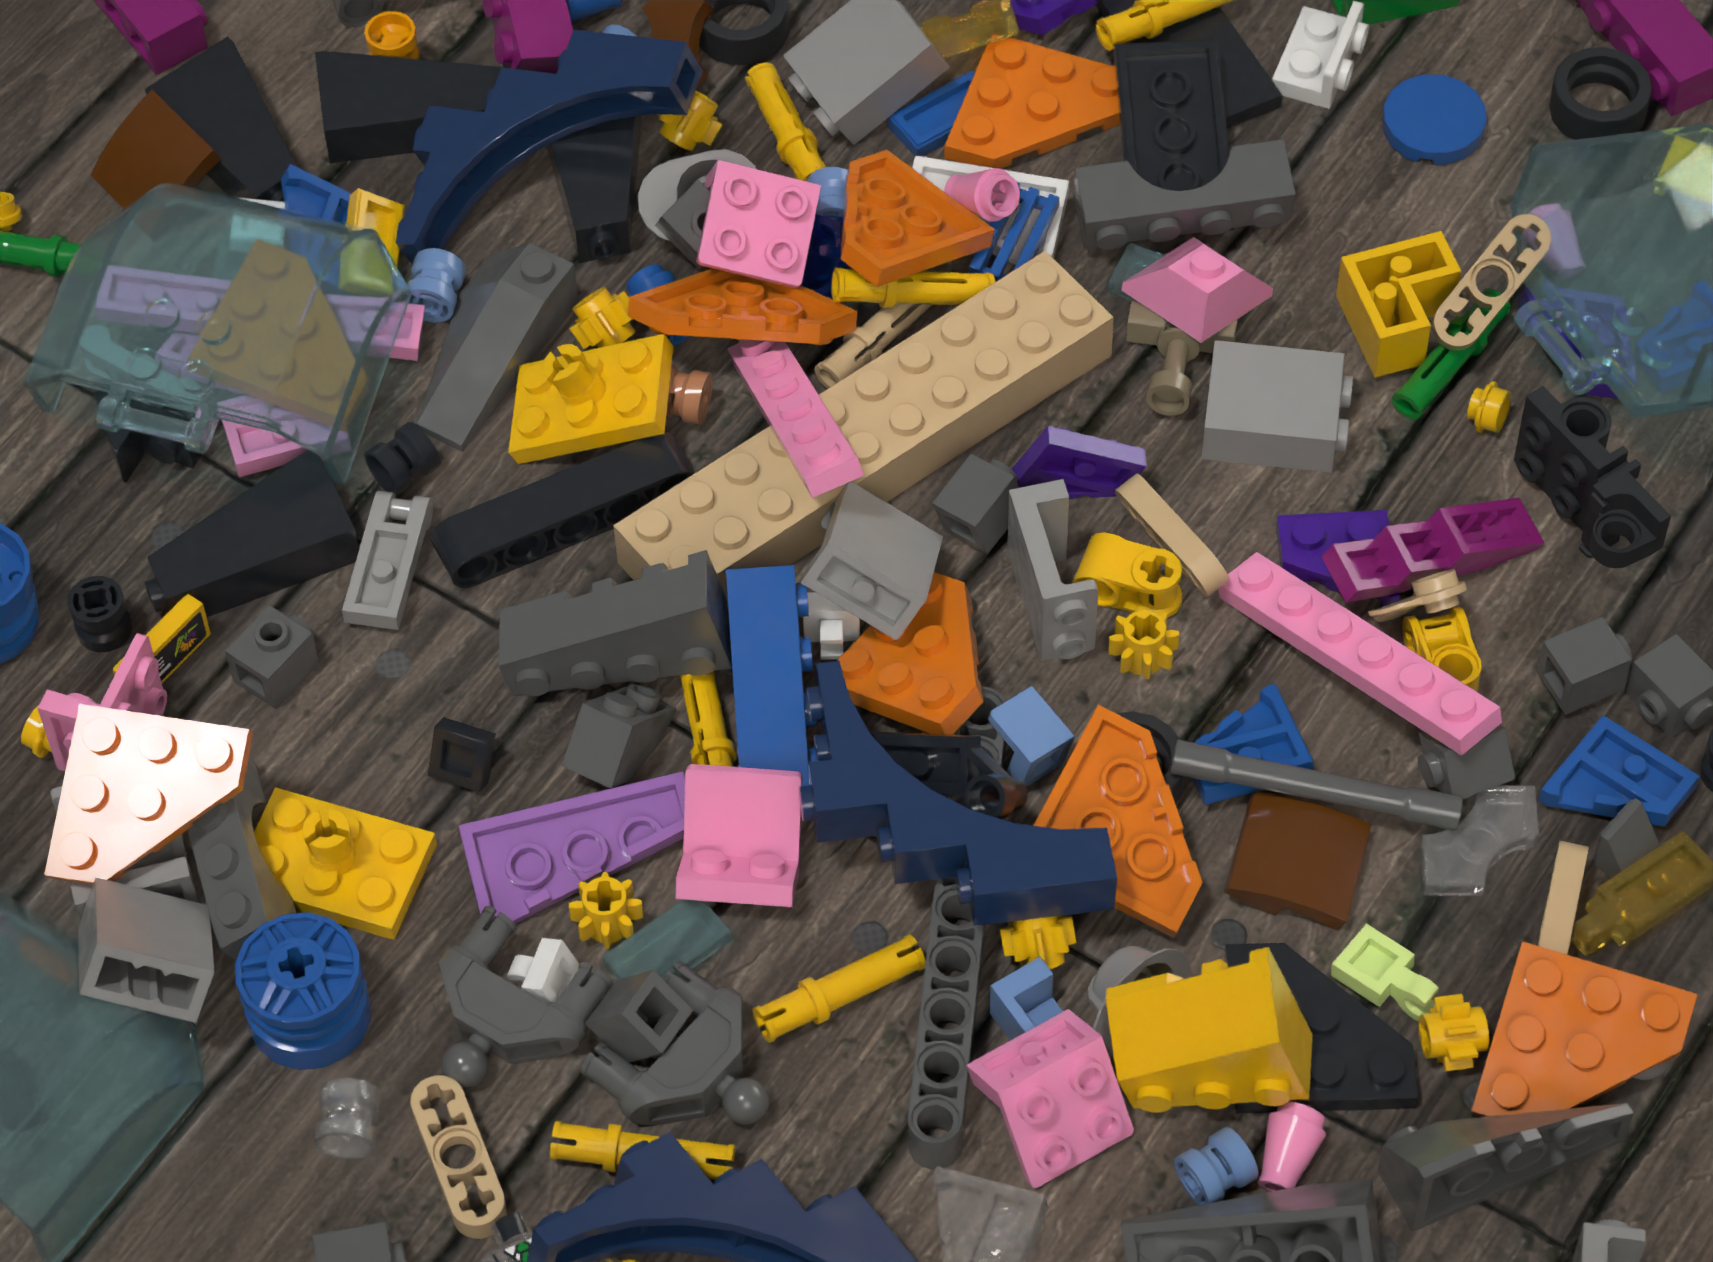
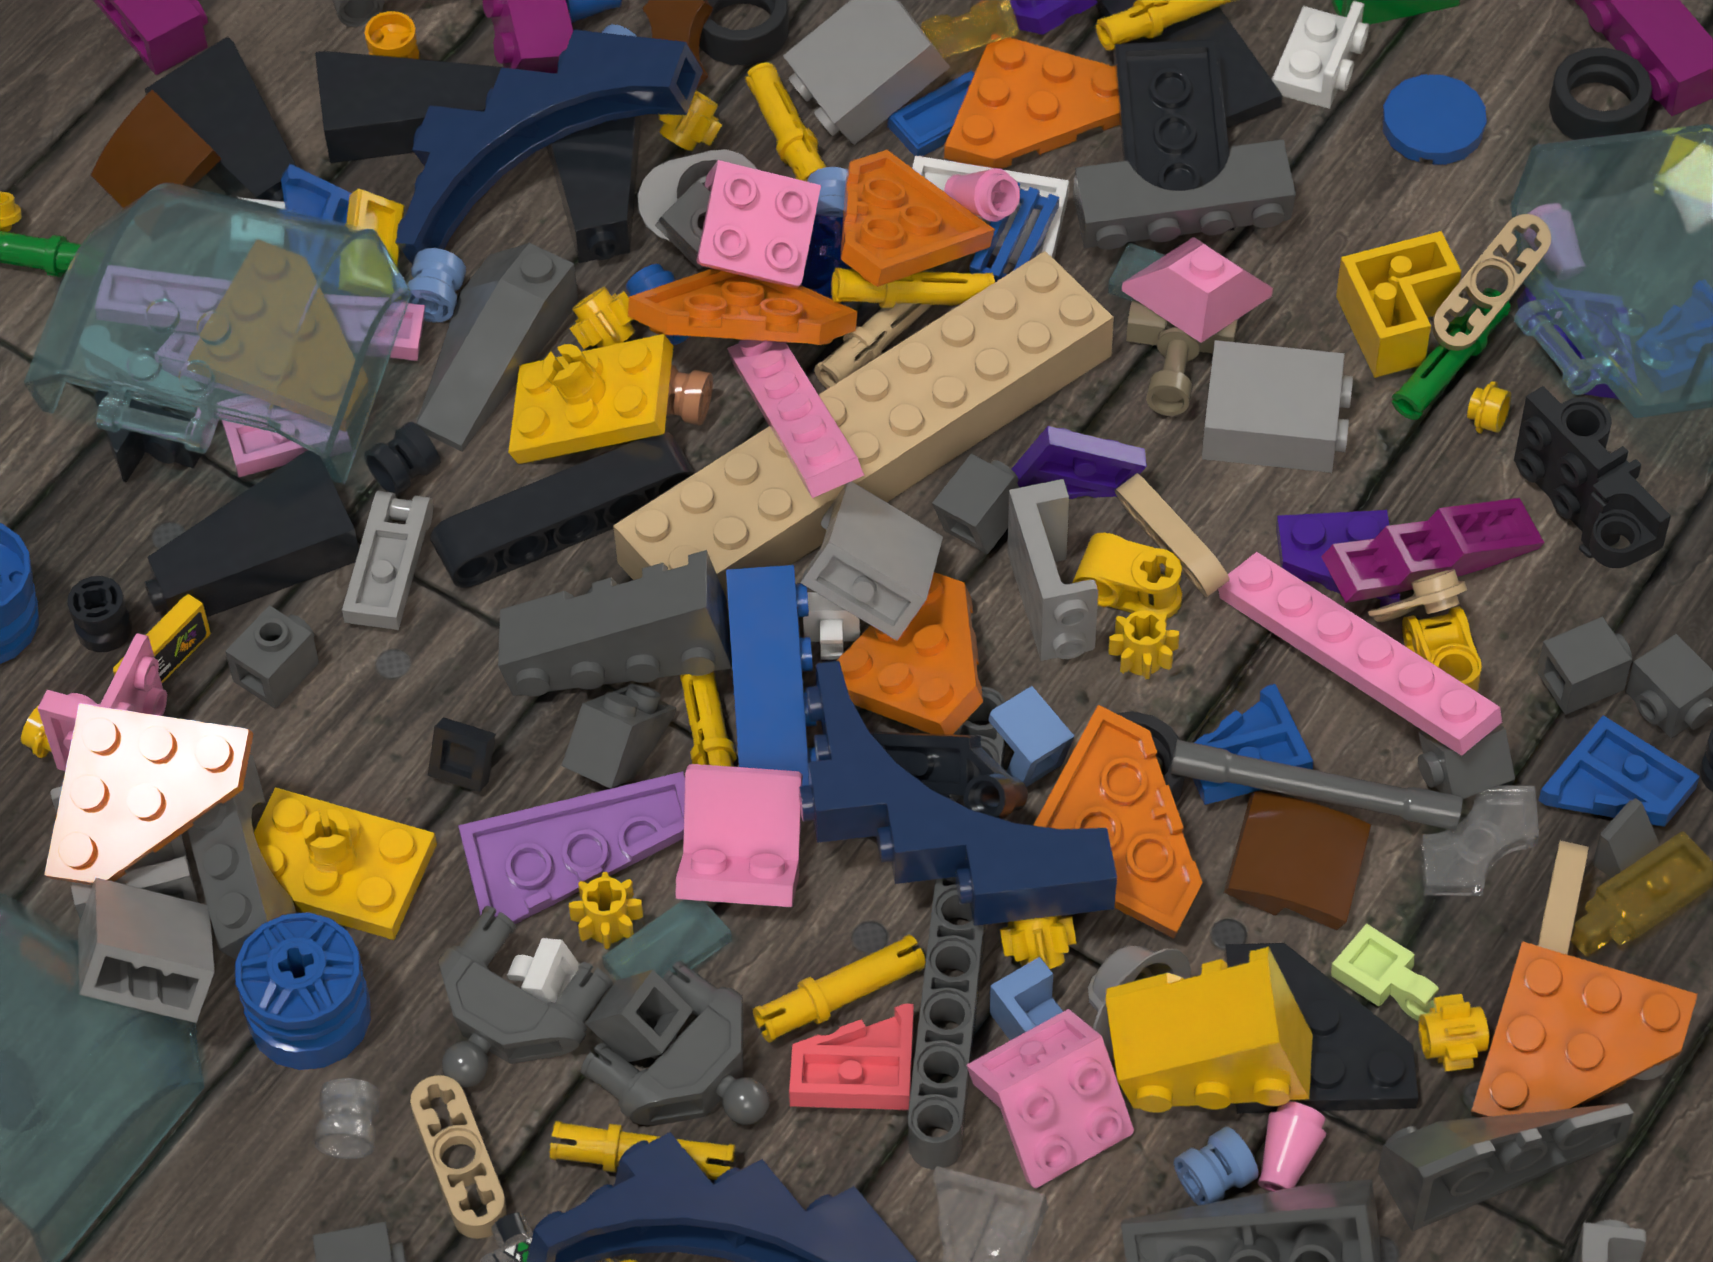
none -> coral wing [789,1004,914,1110]

